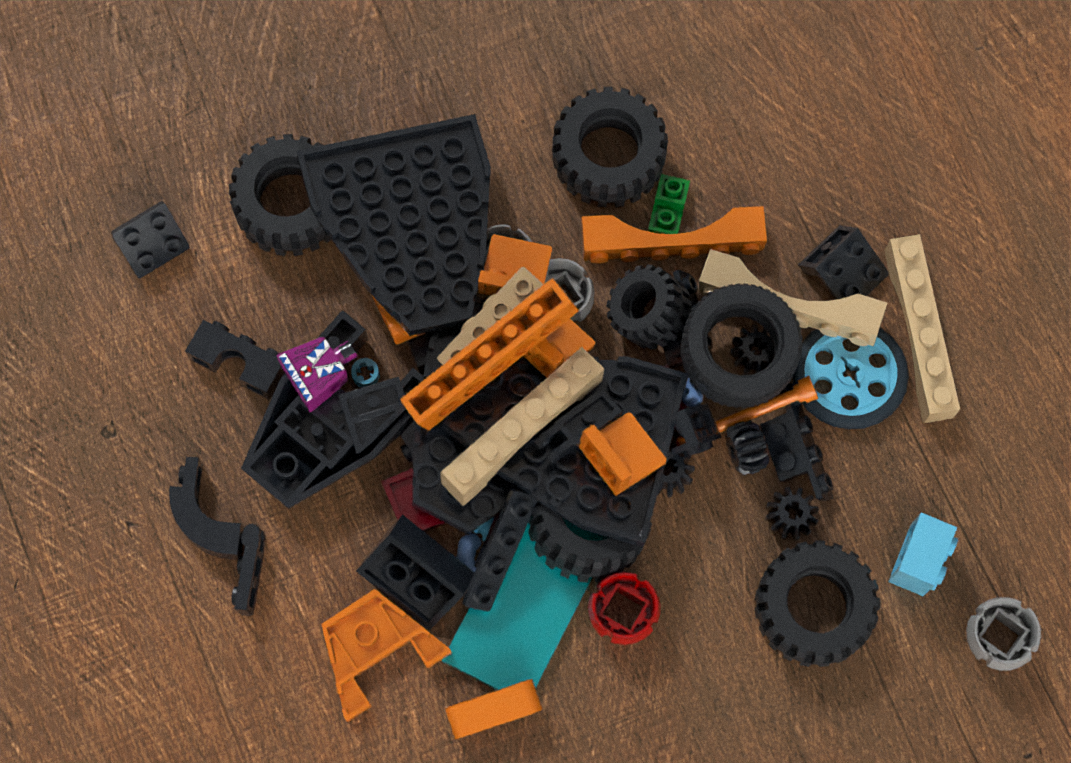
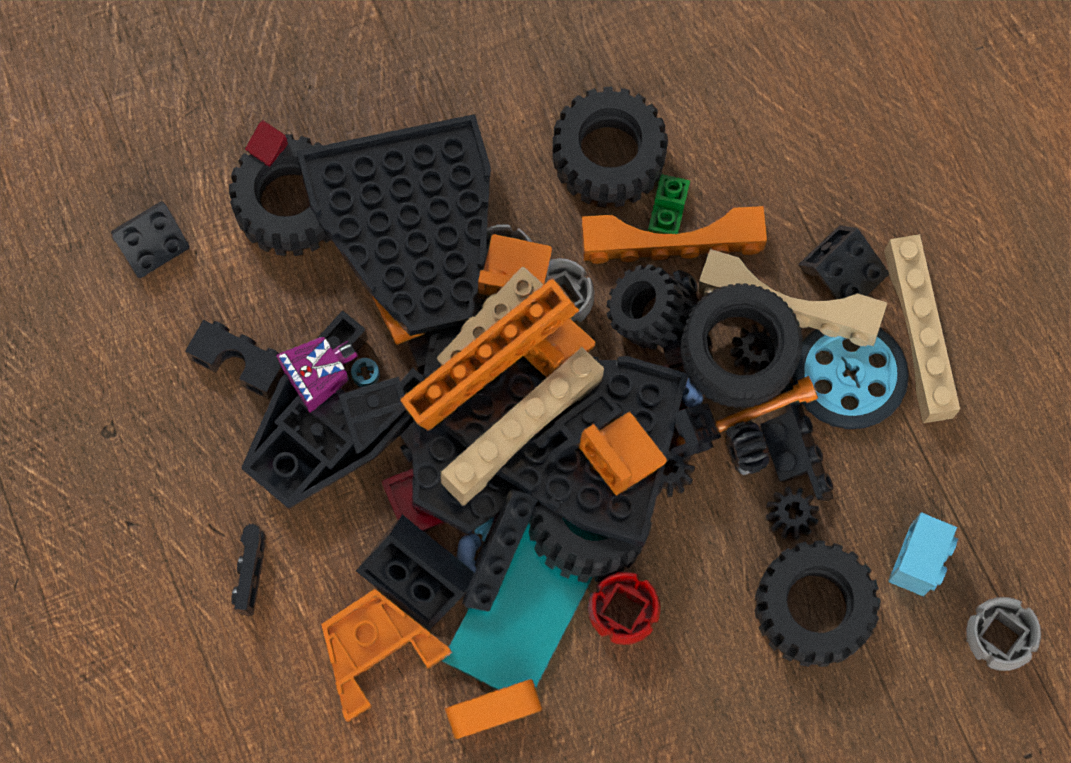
black arch [169,456,244,560] -> none
none -> dark red slope [245,120,288,167]

